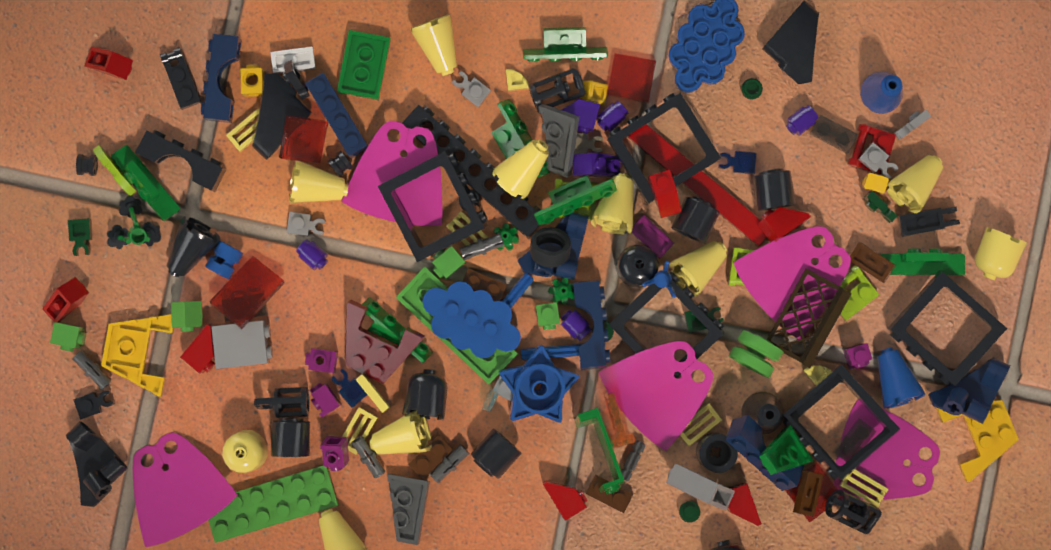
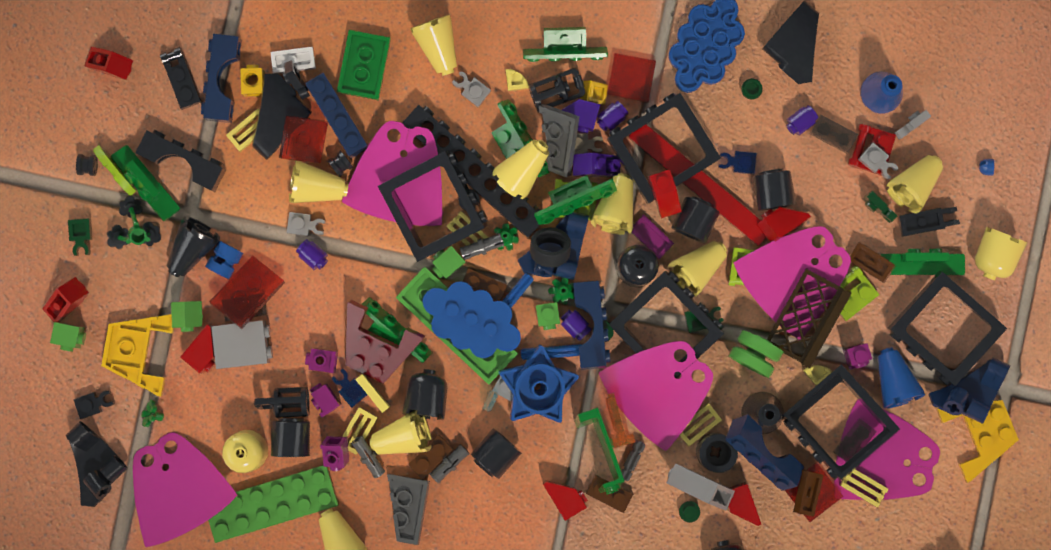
dark grey pin [72,350,112,390] -> none
blue plant [642,261,676,298] -> none
green wing [759,425,814,475] -> none
black piece [825,489,882,534] -> none
yellow slope [862,173,889,193] -> none
none -> green plant [141,399,164,427]
none -> blue hinge [979,159,994,176]

